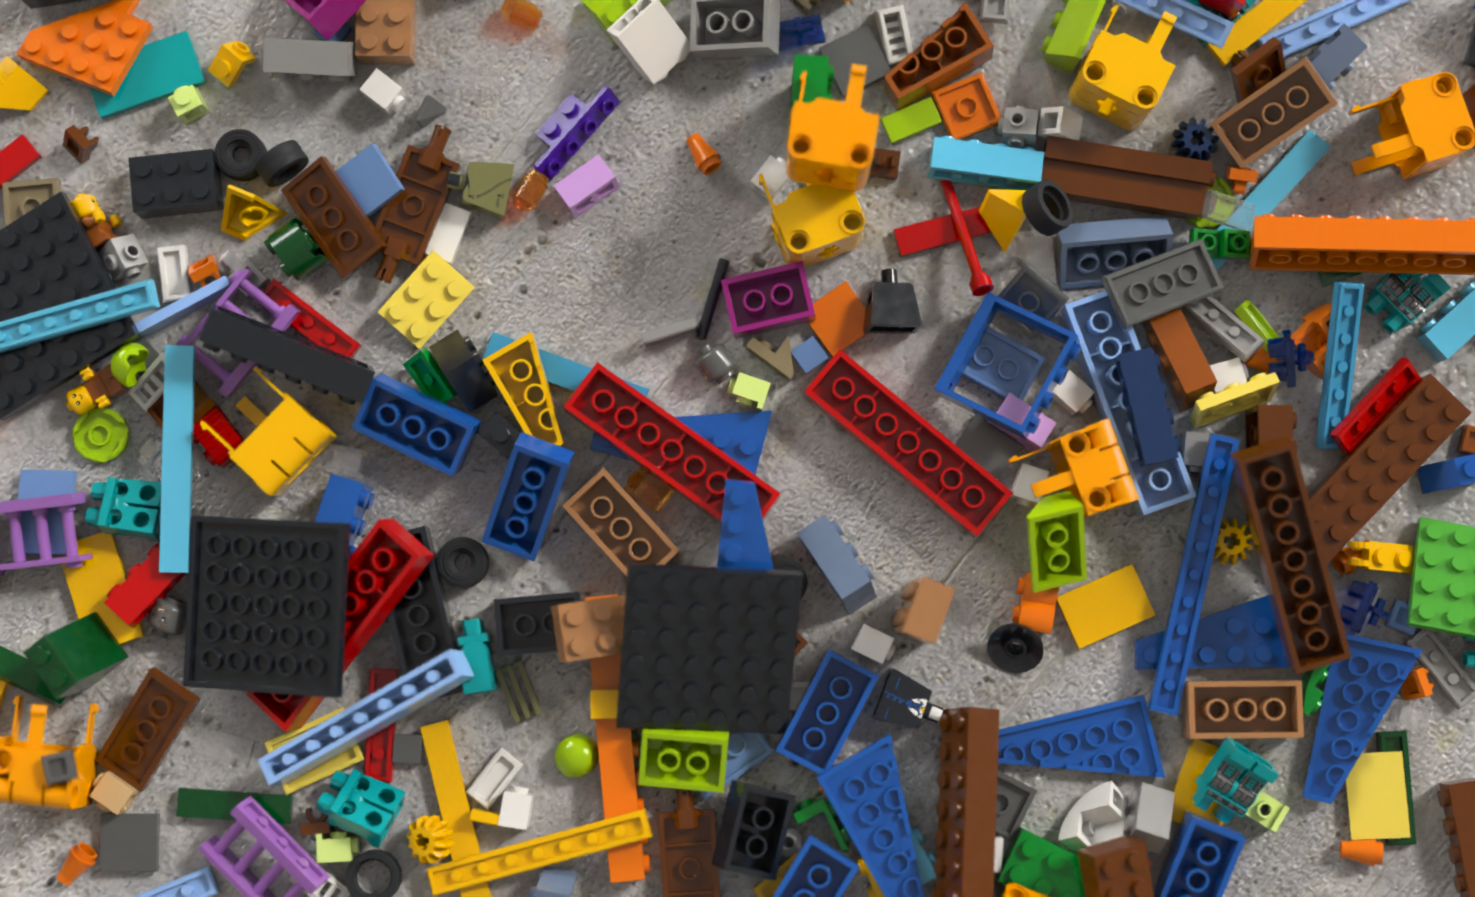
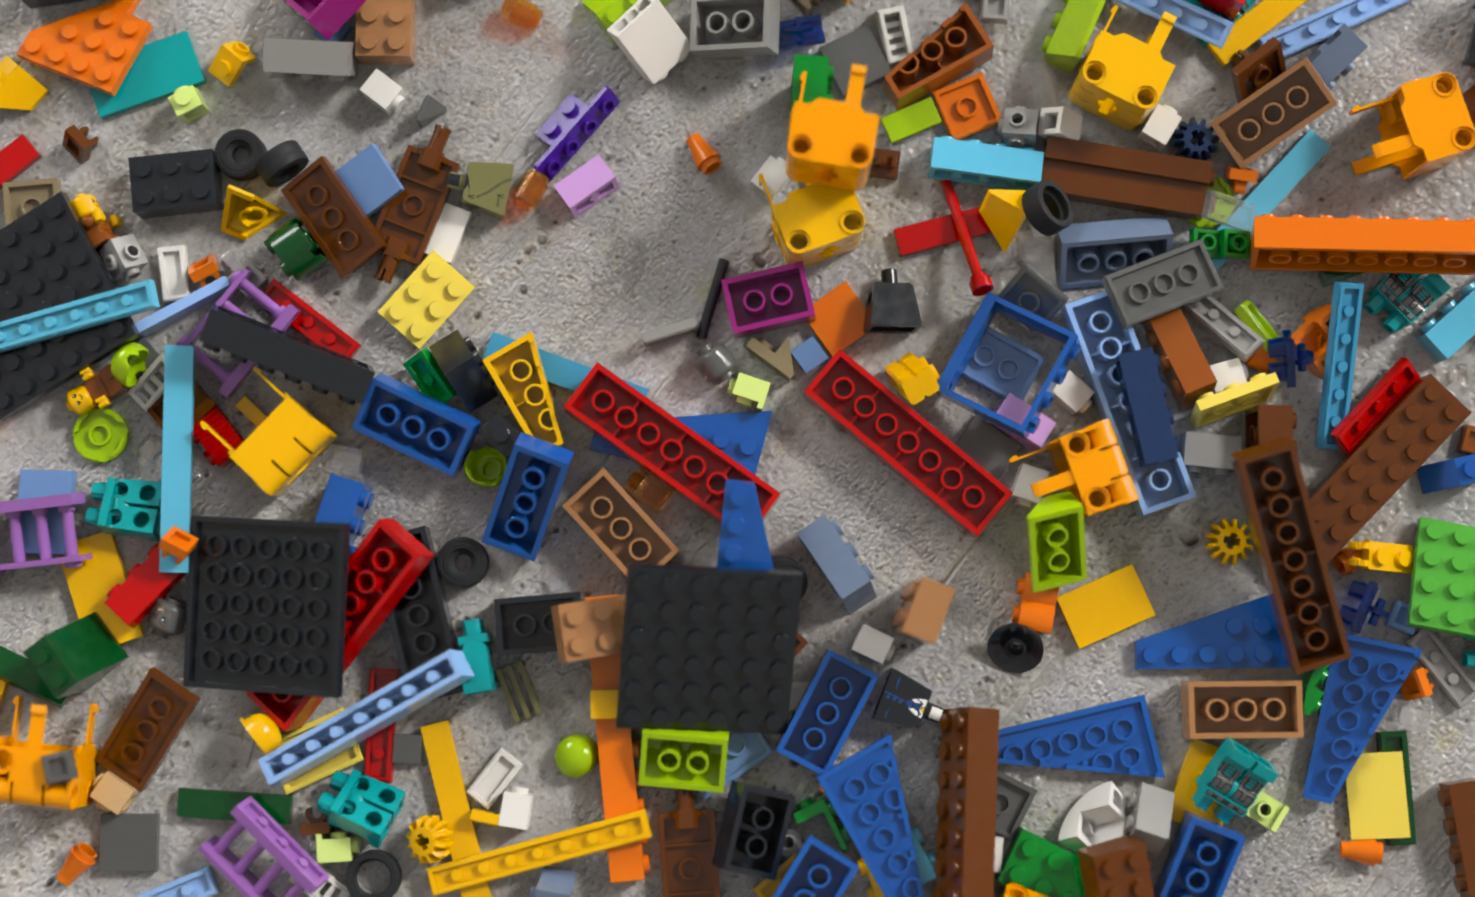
blue plate [1148,433,1240,716] -> none
none -> orange tile [158,526,199,565]
none -> yellow cap [239,713,282,755]
none -> lime hair [464,446,508,489]
none -> yellow brick [885,352,940,405]
none -> white brick [1137,103,1182,151]

